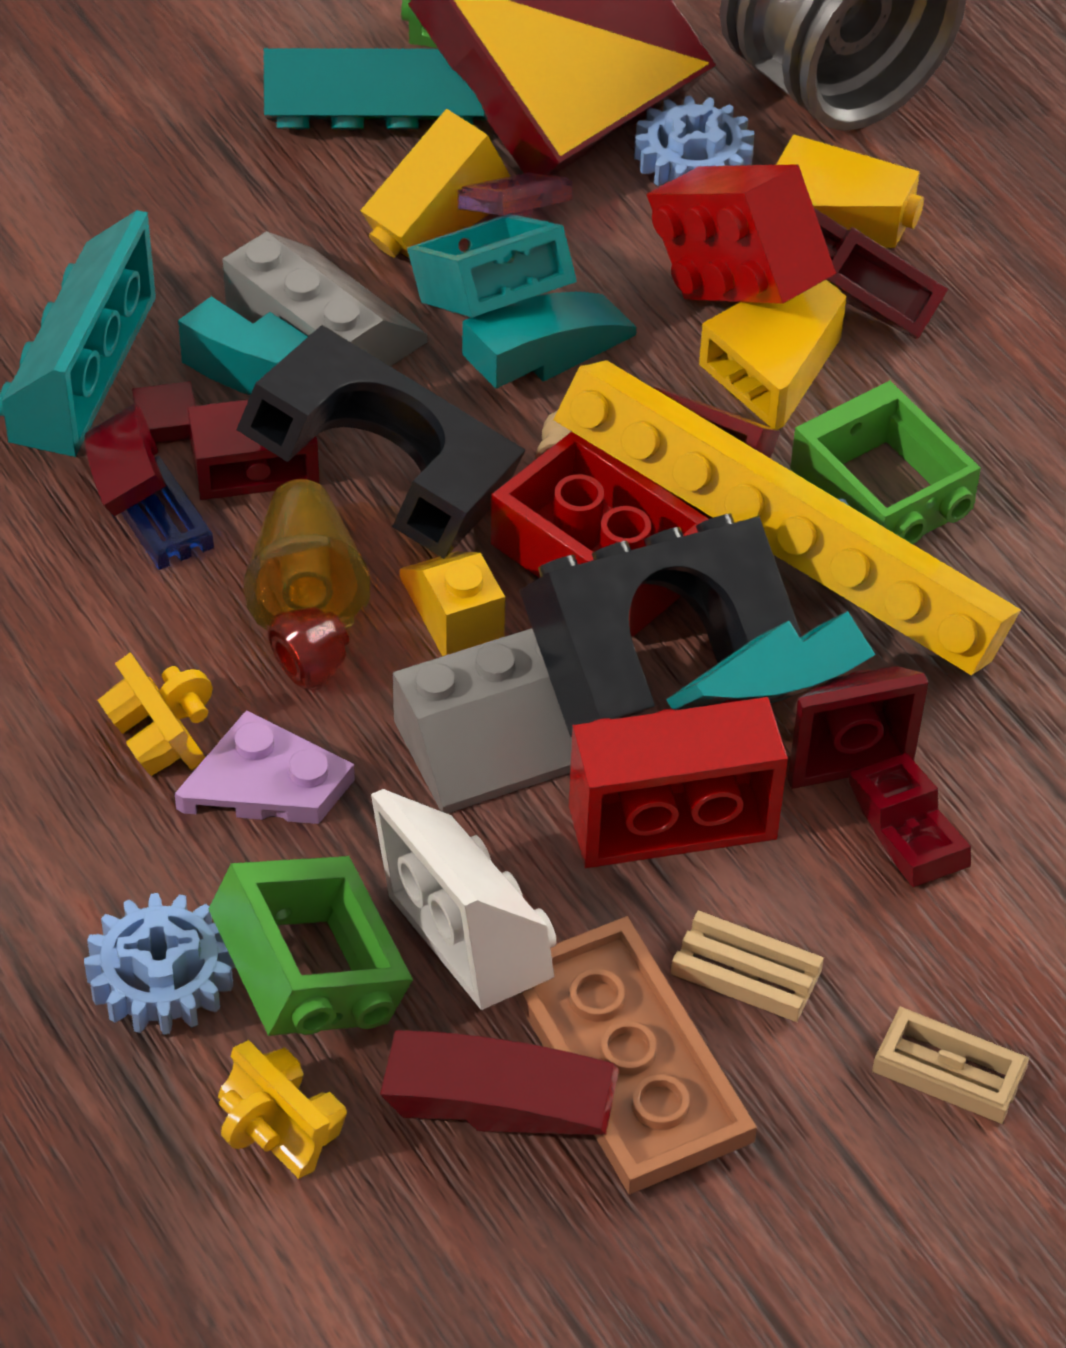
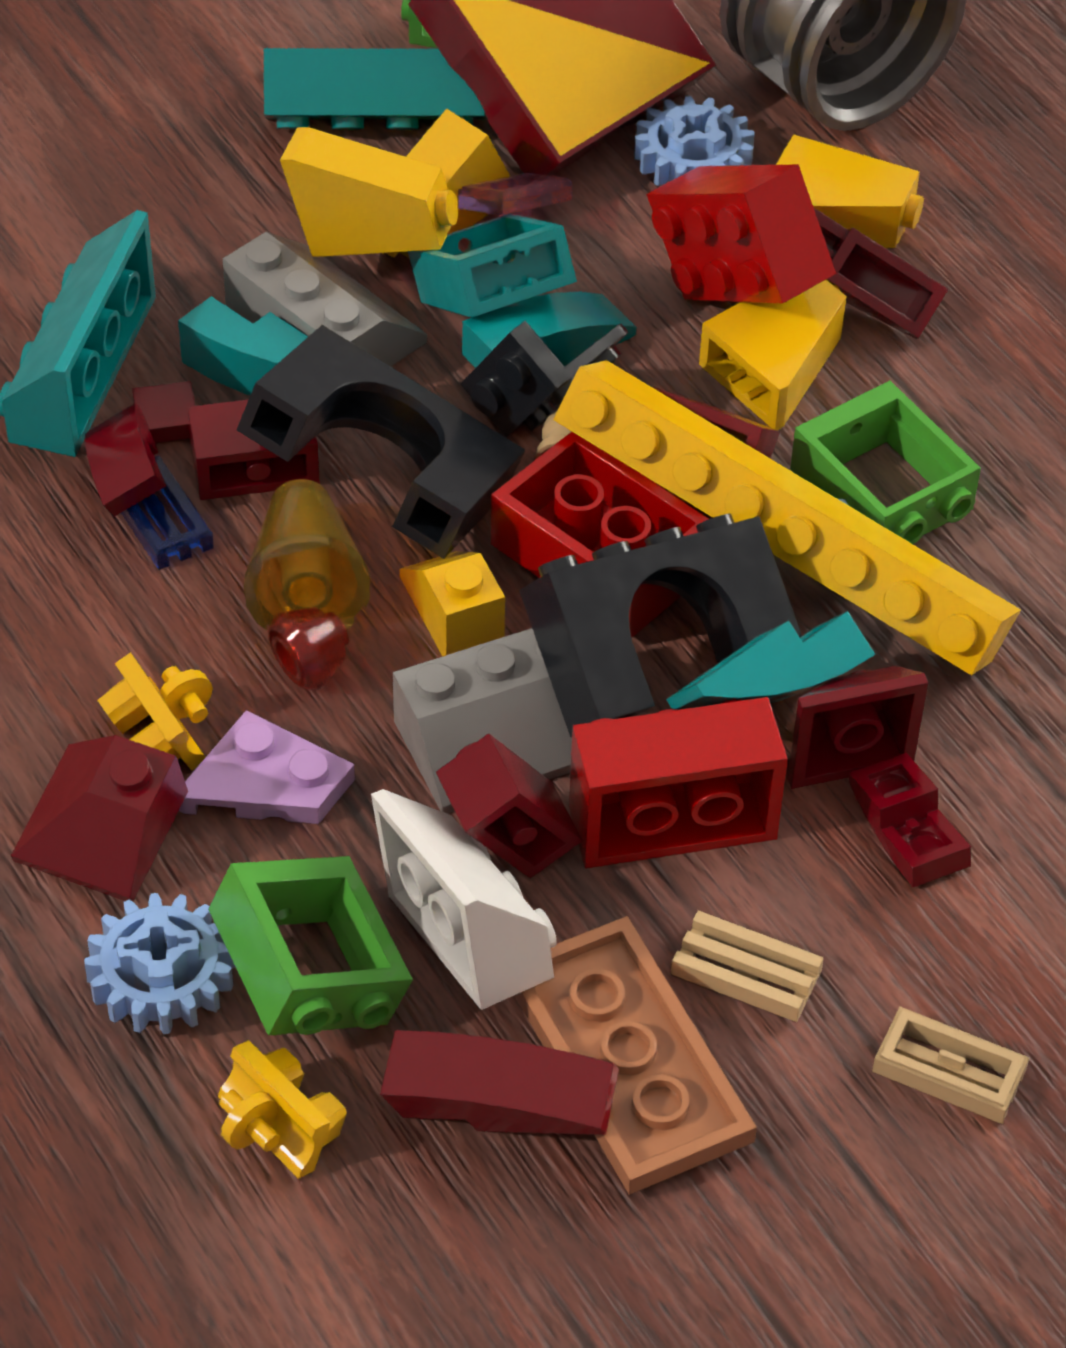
none -> dark red slope [11,735,188,902]
none -> yellow slope [280,127,458,257]
none -> dark red brick [436,733,583,879]
none -> black bracket [460,321,628,438]

